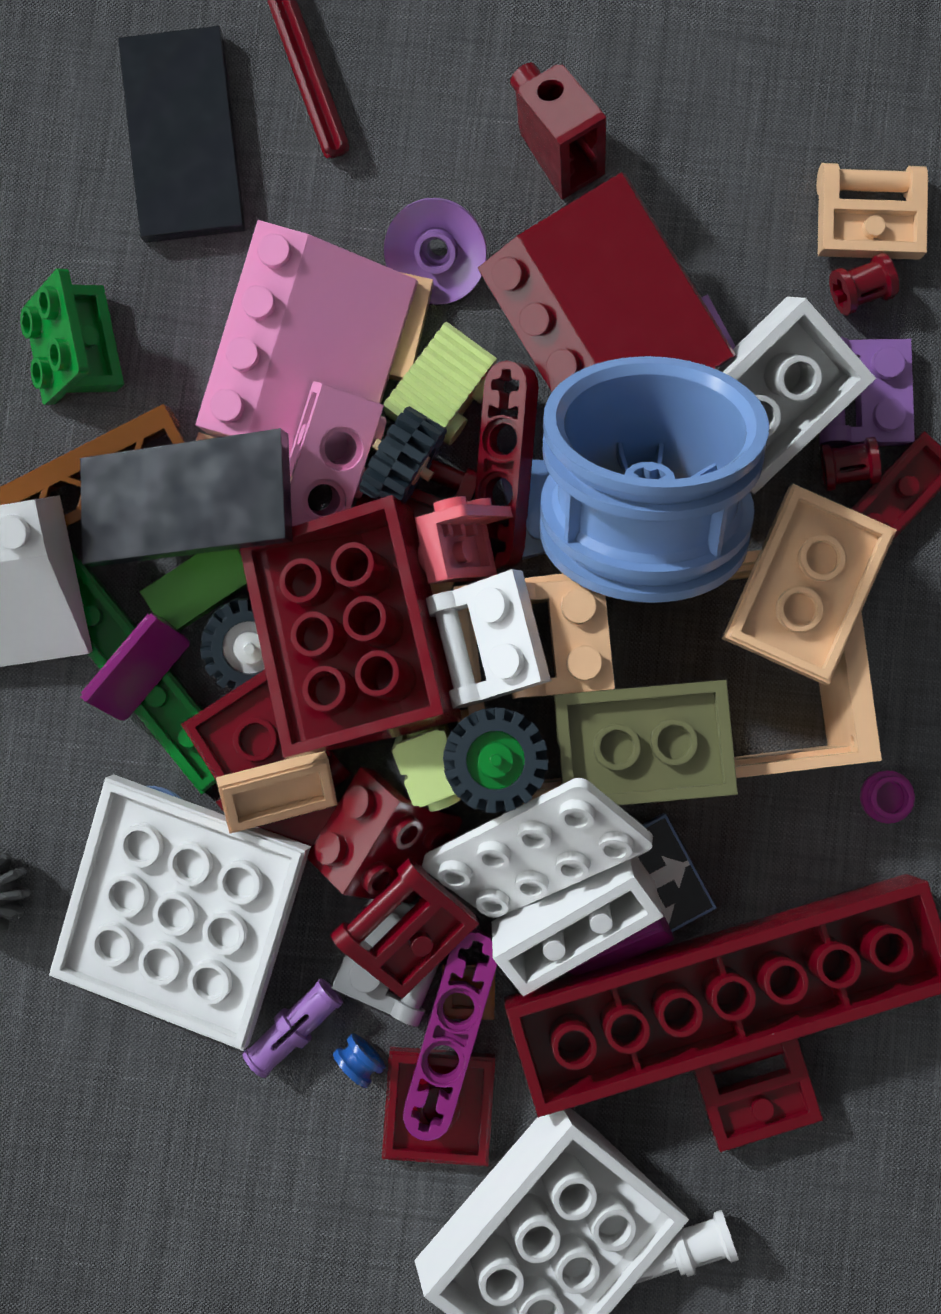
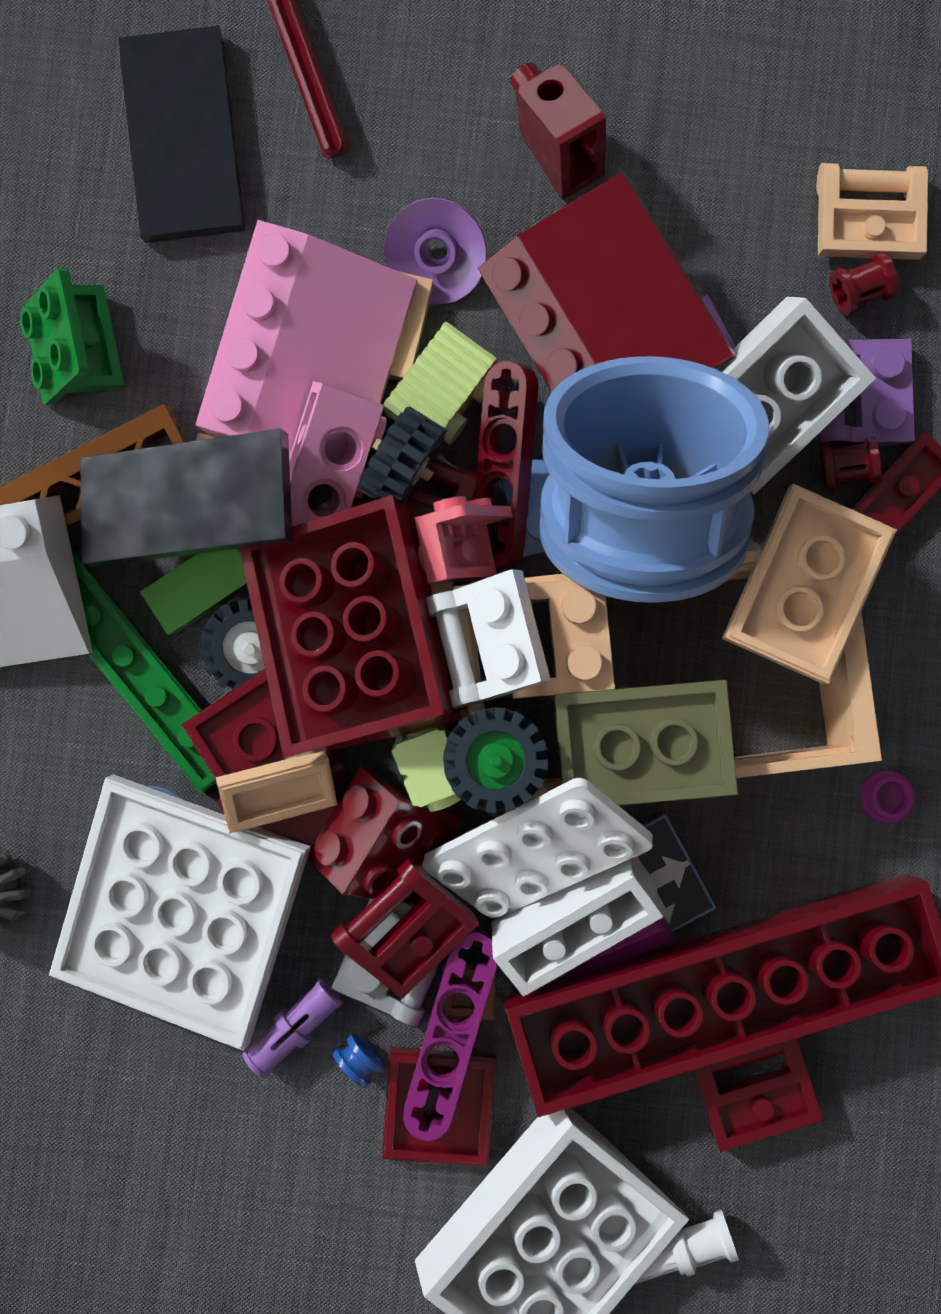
magenta slope [80,613,190,721] -> none

